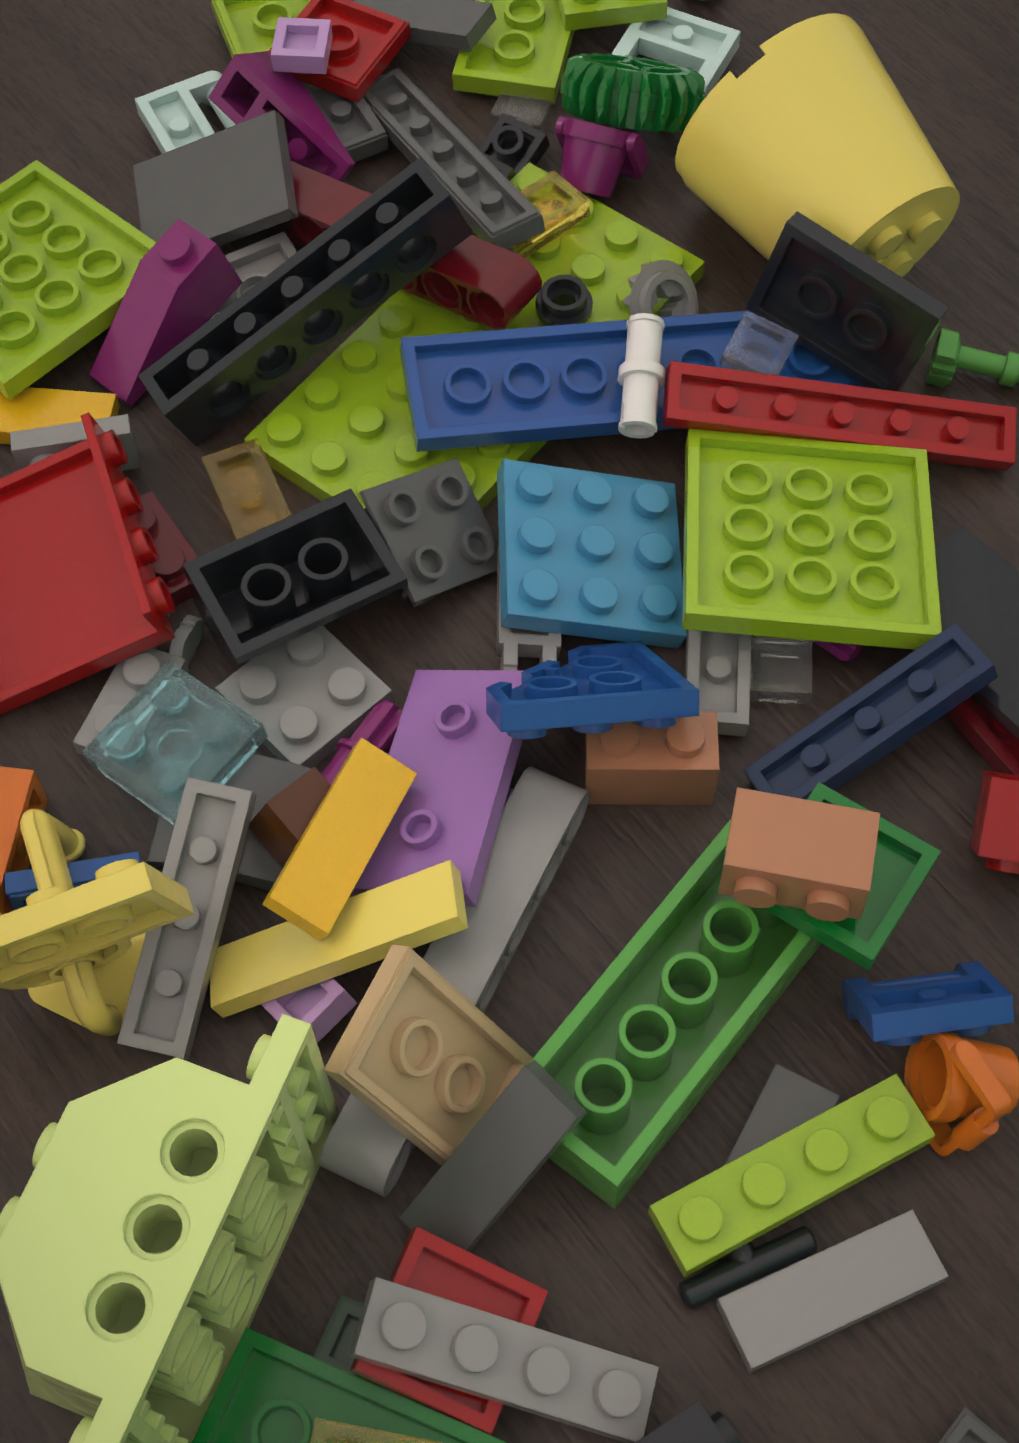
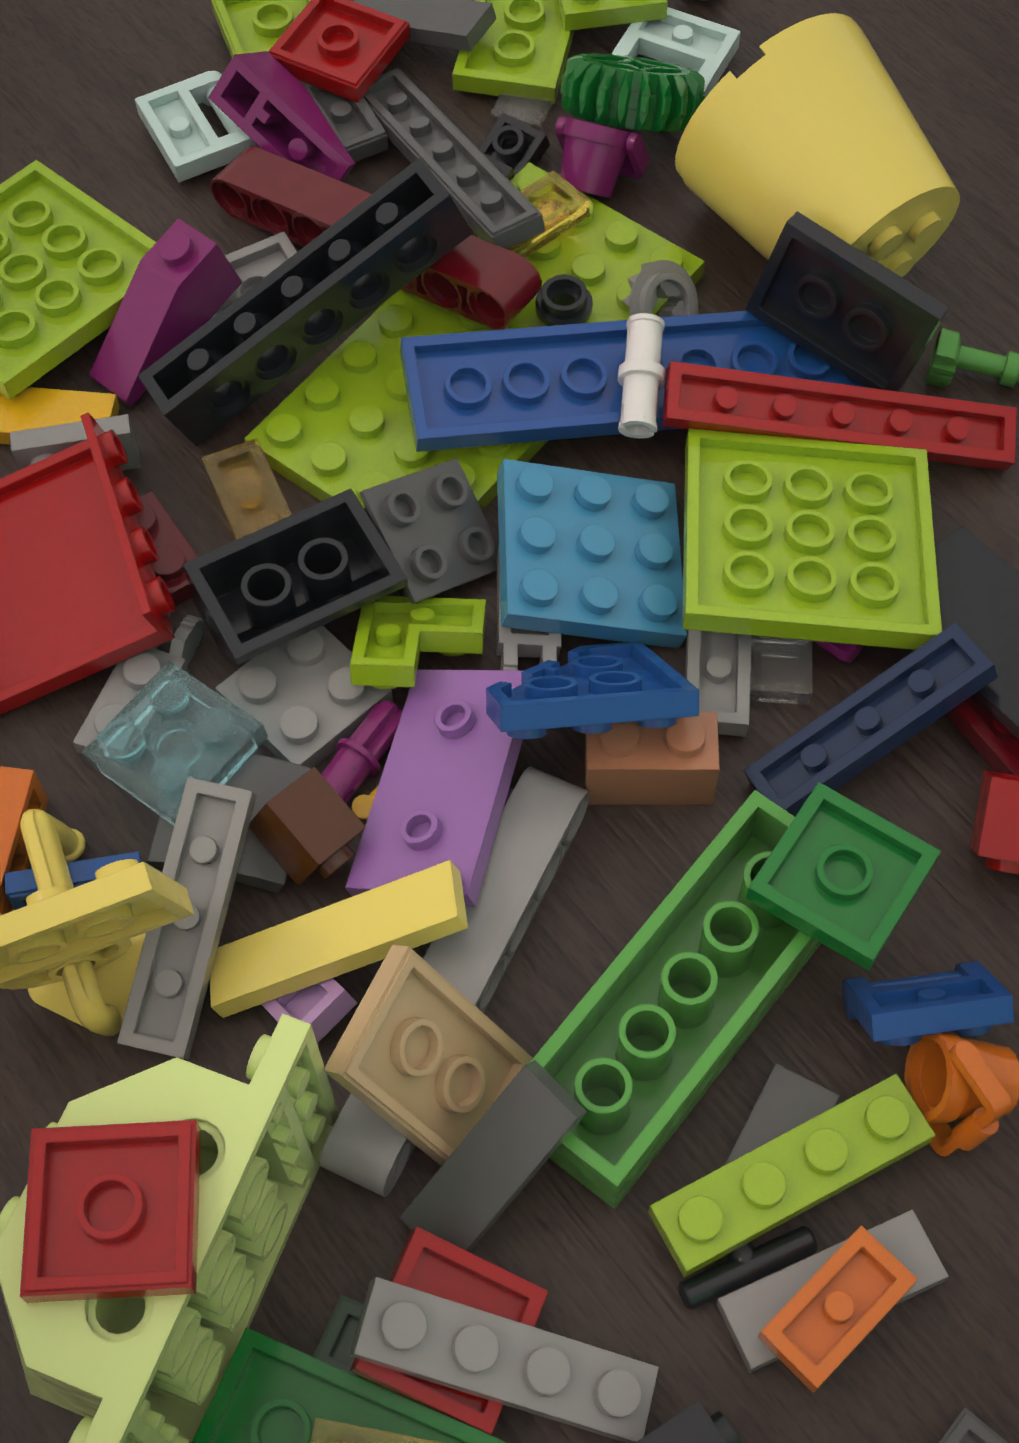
dark grey tile [133,110,298,246] -> none
yellow tile [262,738,417,941] -> none
lavender plate [271,17,333,74] -> none
nougat brick [718,787,880,922] -> none
clear tile [719,310,799,376] -> none
none -> red tile [20,1120,201,1303]
none -> lime plate [350,596,486,689]
none -> orange plate [758,1225,918,1394]

